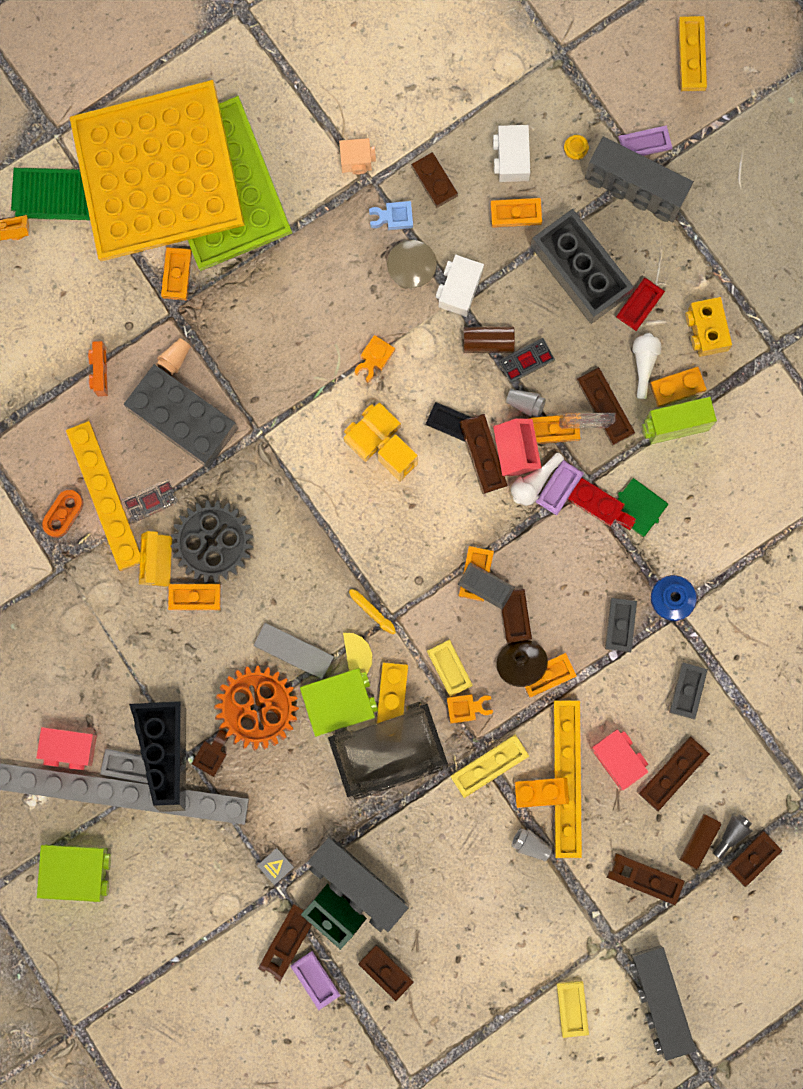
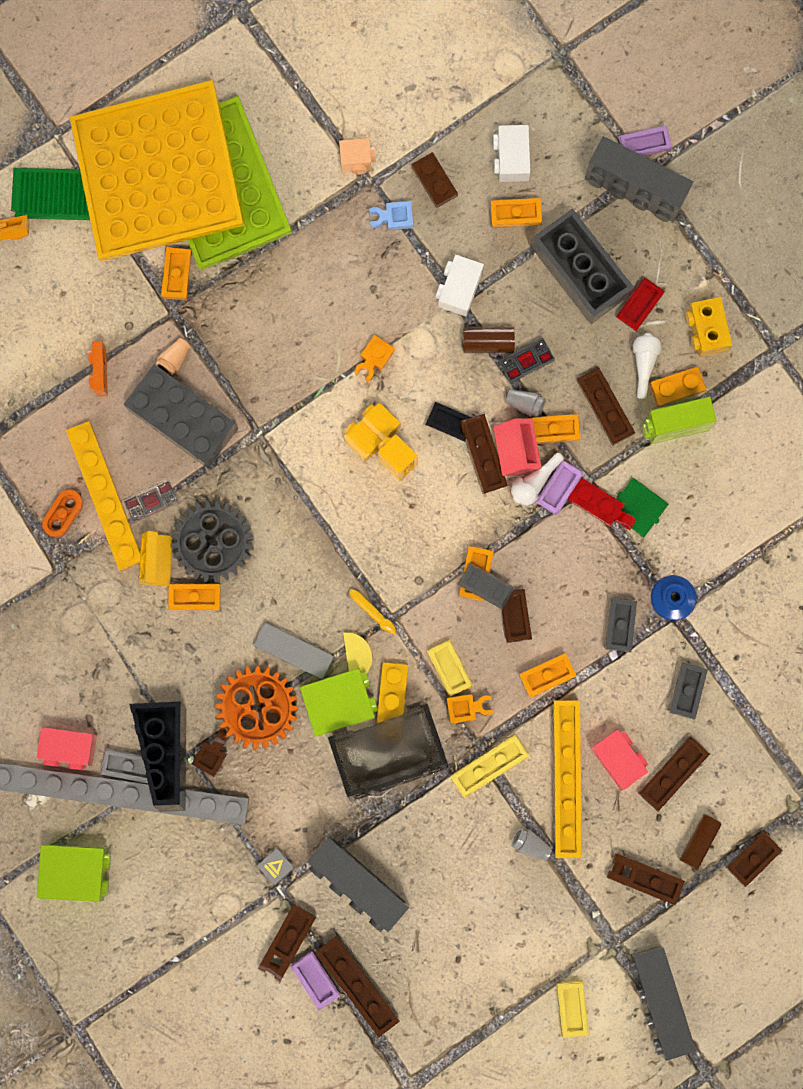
dark green brick [301,883,367,950] -> none
reddish brown plate [358,944,414,1001] -> none
dark tan dish [387,240,437,289] -> none
dark brown dish [496,640,548,687] -> none
light orange plate [515,778,569,808] -> none
clear tile [559,413,616,429] -> none
yellow plate [564,135,589,160] -> none
yellow plate [678,16,707,91] -> none
flat silver cone [713,814,753,859] -> none
none -> reddish brown plate [315,936,400,1038]

